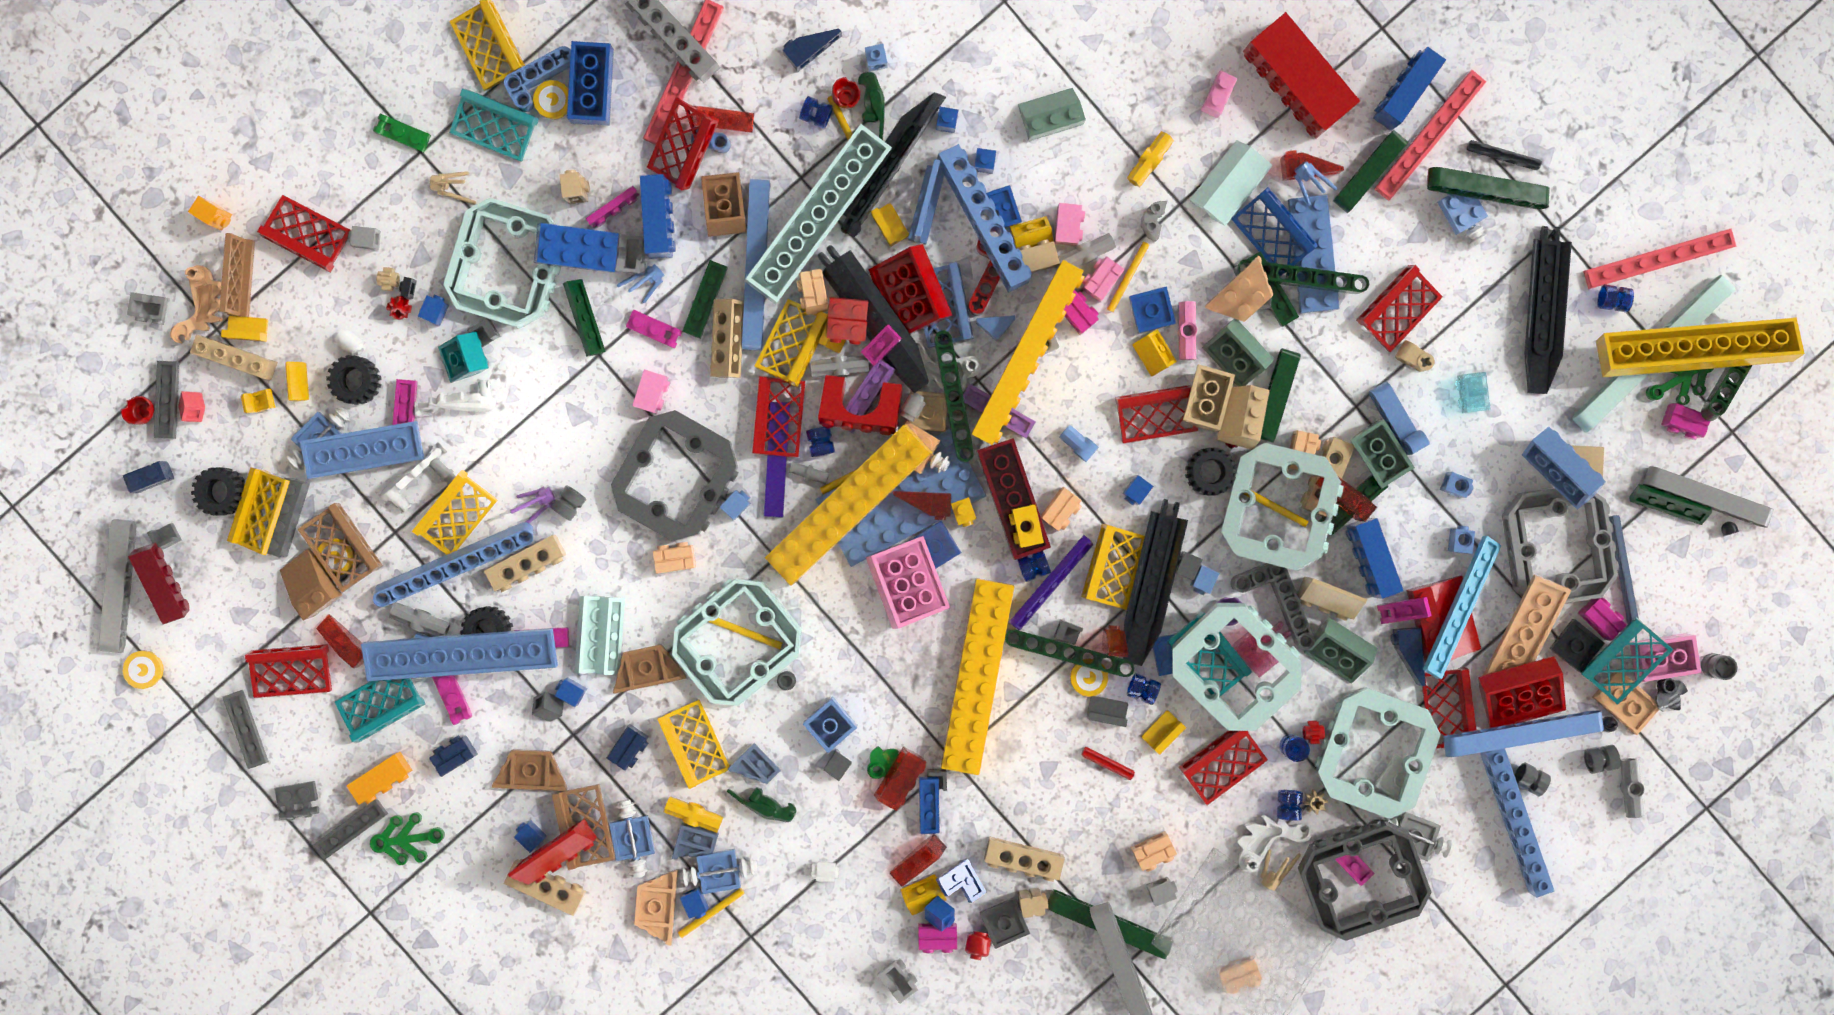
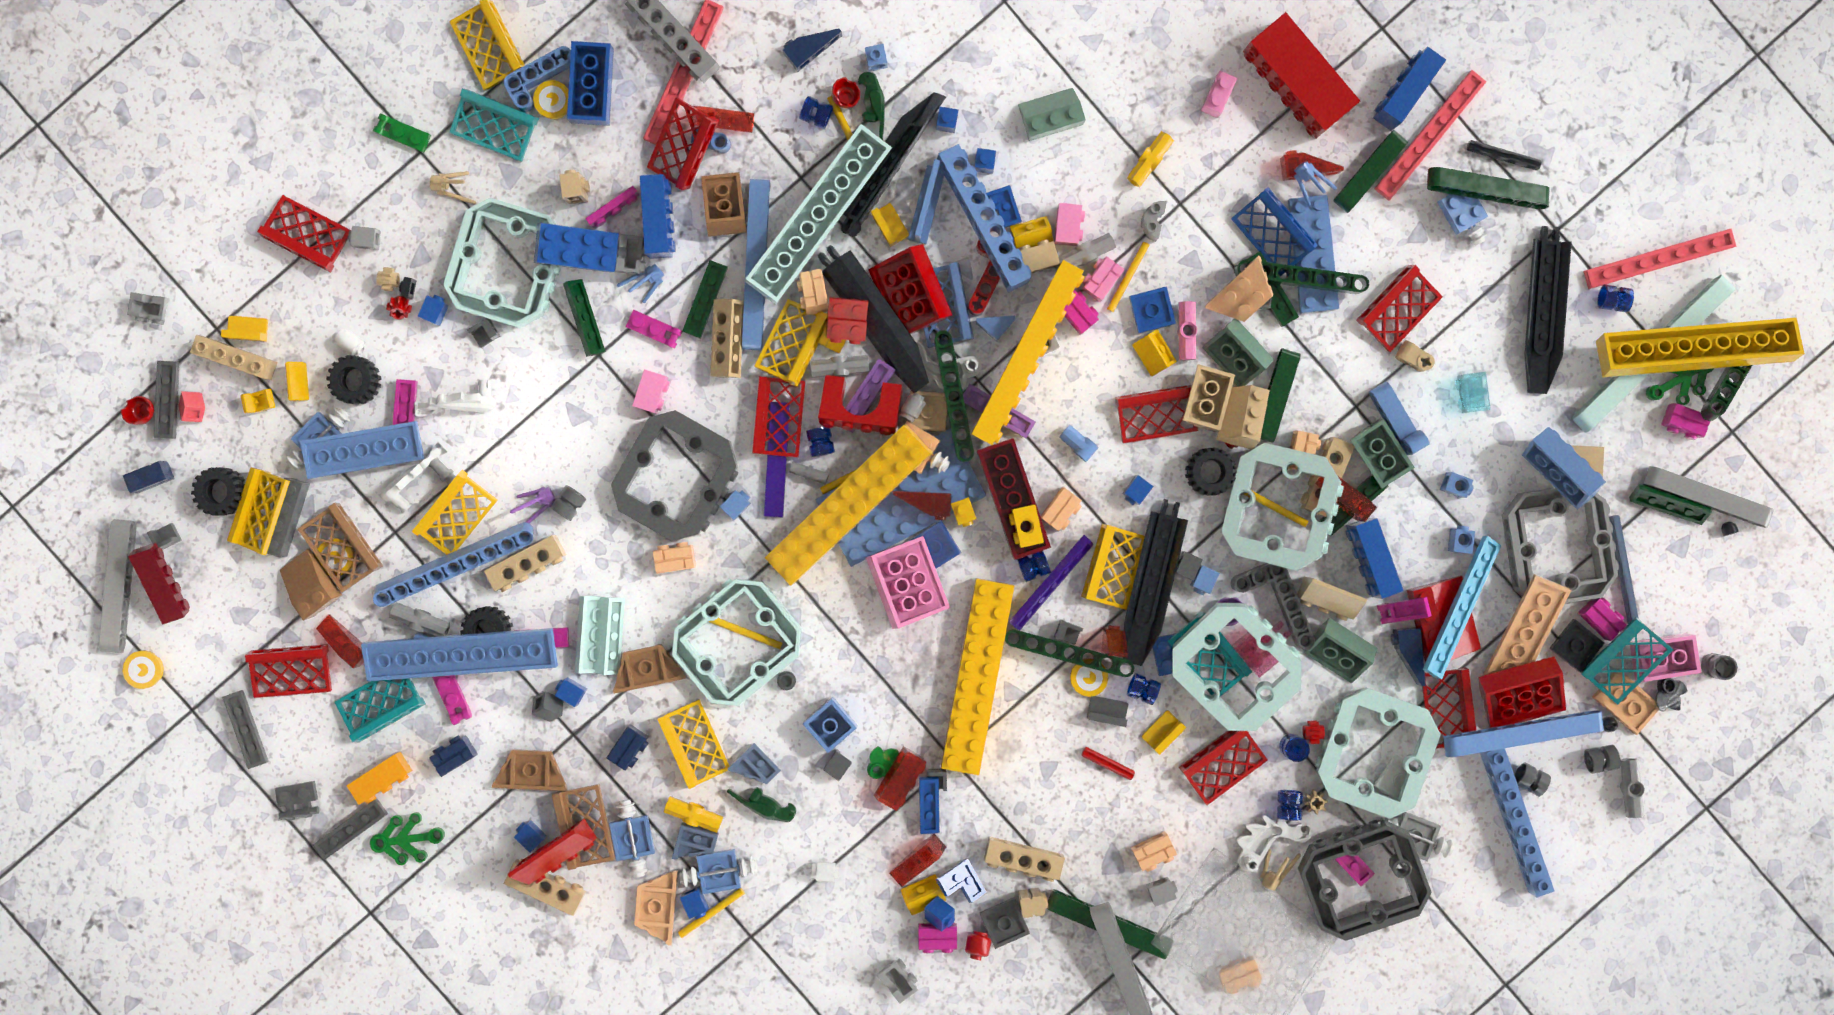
light nougat animal [170,265,223,344] -> none
light orange brick [188,196,233,230] -> none
medium nougat fence [219,233,255,317] -> none
teal slope [438,332,489,383] -> none
dark pink plate [861,325,902,366] -> none
light aqua slope [1190,140,1272,226] -> none

